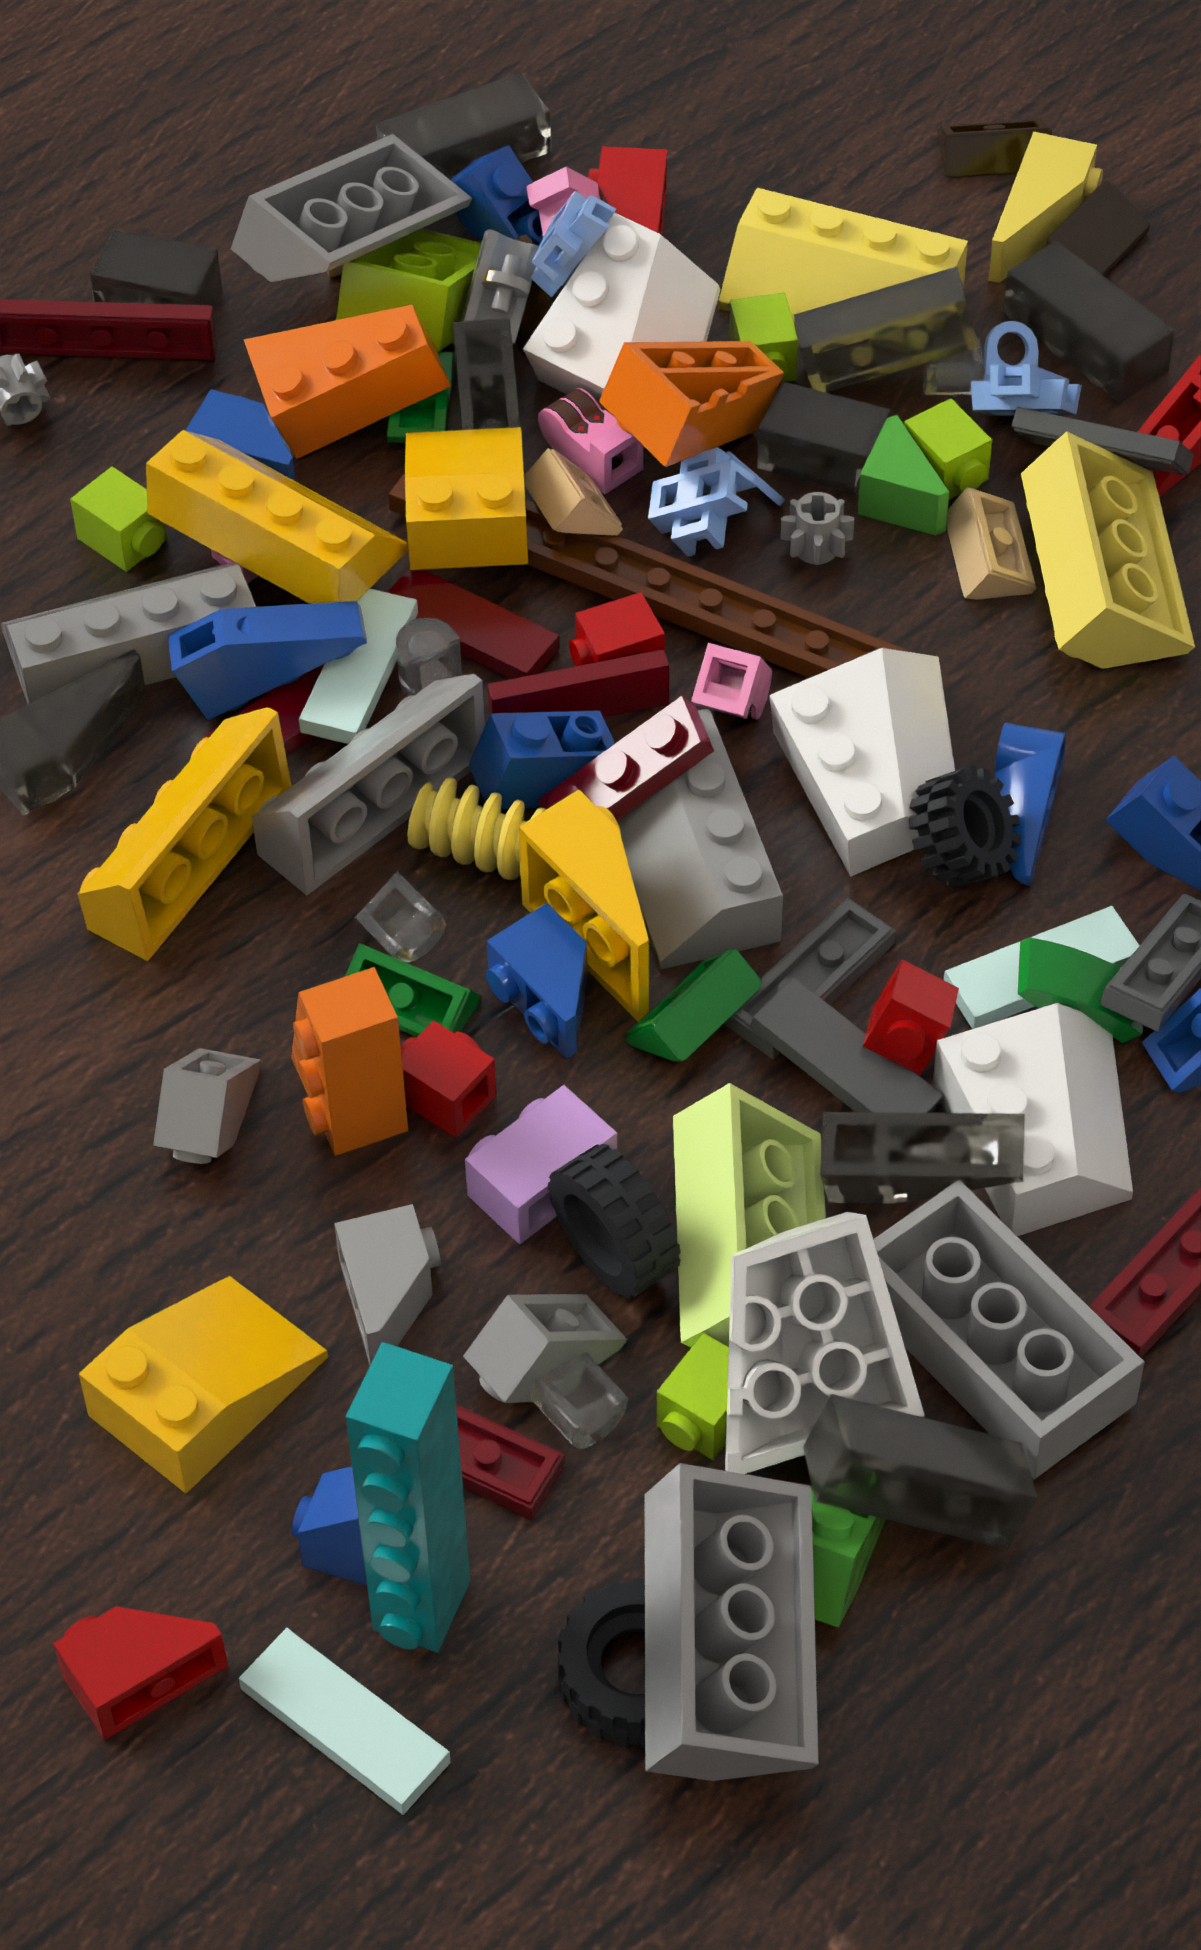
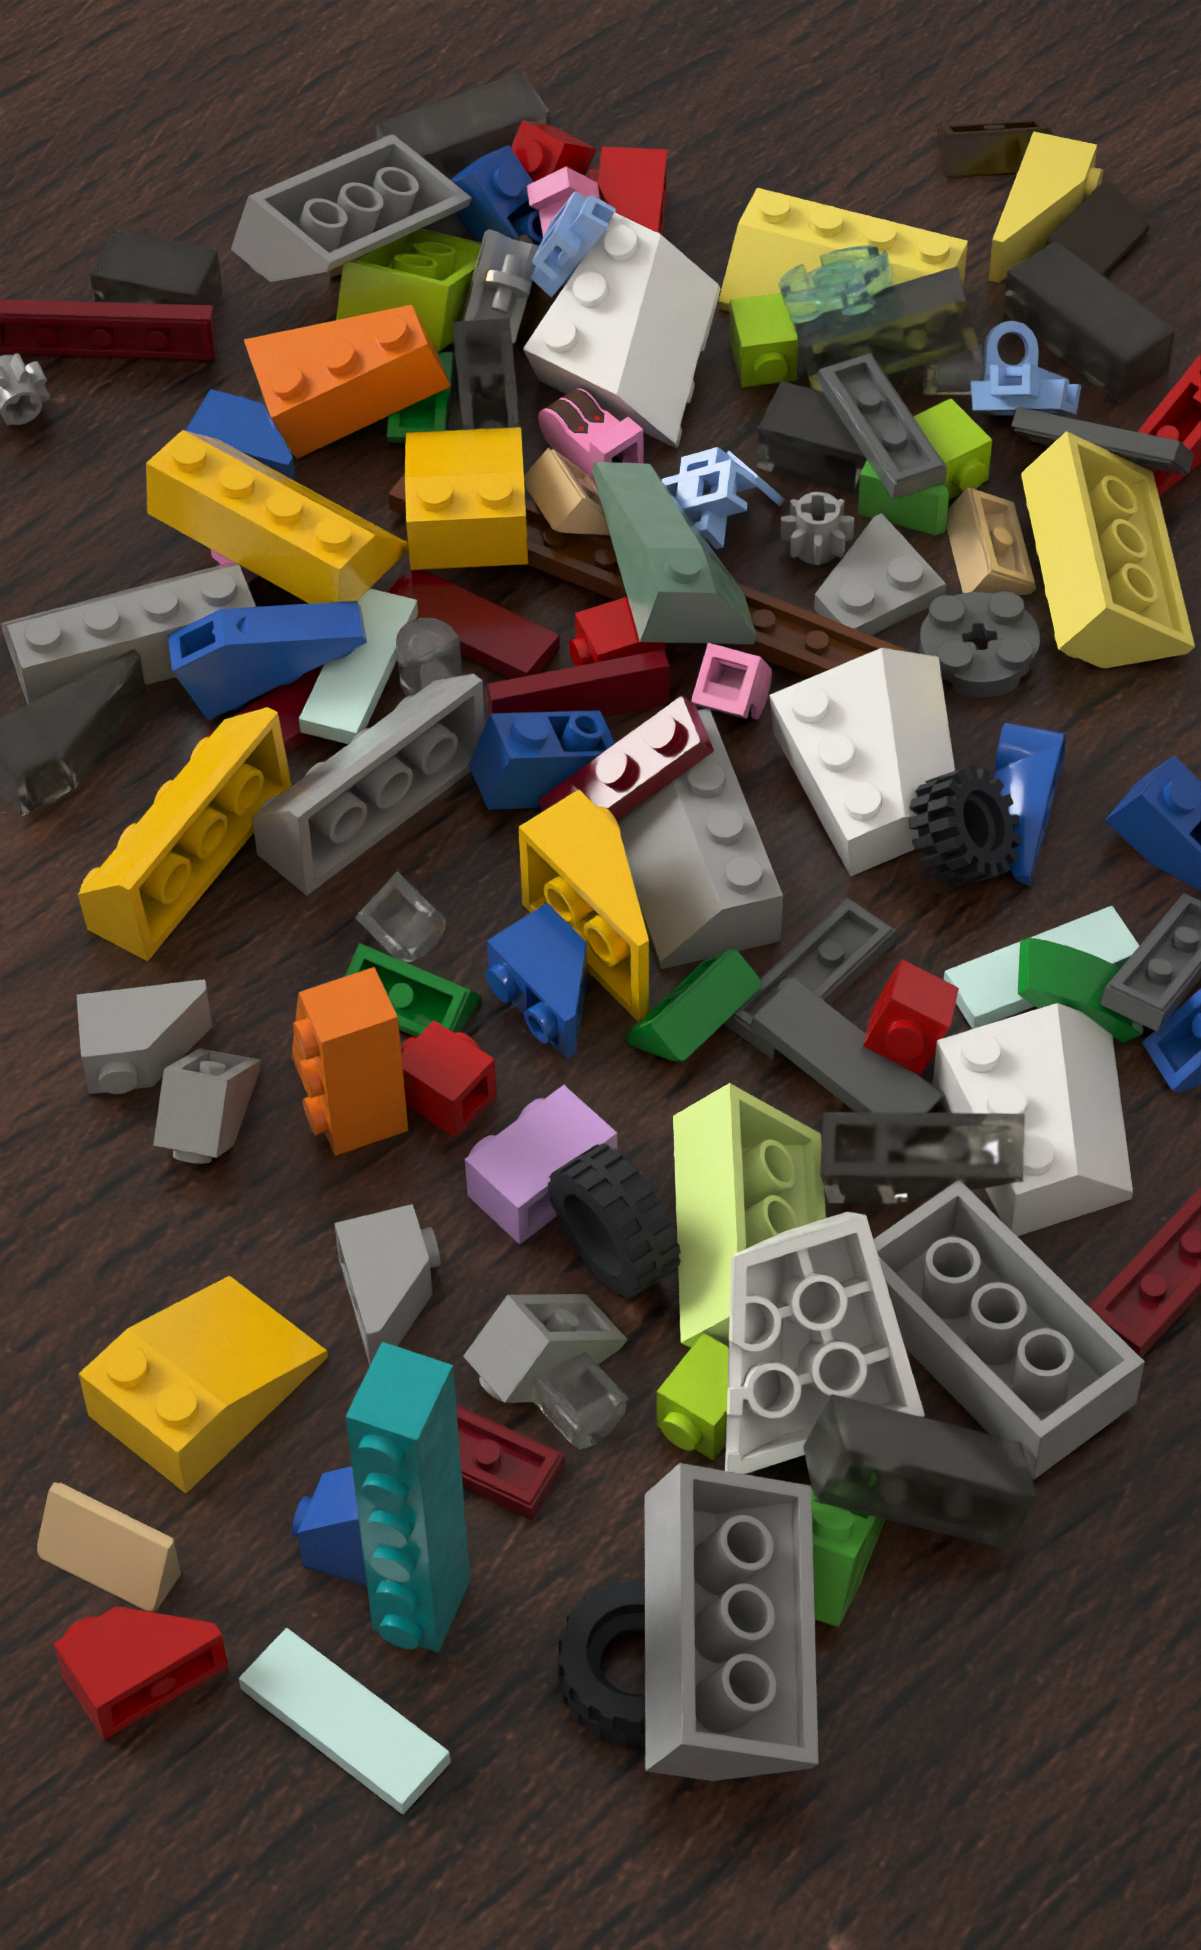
lime brick [70,466,167,572] -> none
light yellow piece [407,777,546,880] -> none
orange wedge [599,341,784,467] -> none
none -> tan slope [37,1482,181,1612]
none -> light grey slope [76,979,212,1094]
none -> red brick [511,120,597,182]
none -> sand green wedge [592,462,757,644]
none -> clear light blue plate [778,245,894,323]
none -> light grey wing [814,513,946,635]
none -> dark grey tile [818,353,947,499]
none -> dark grey plate [919,591,1040,698]

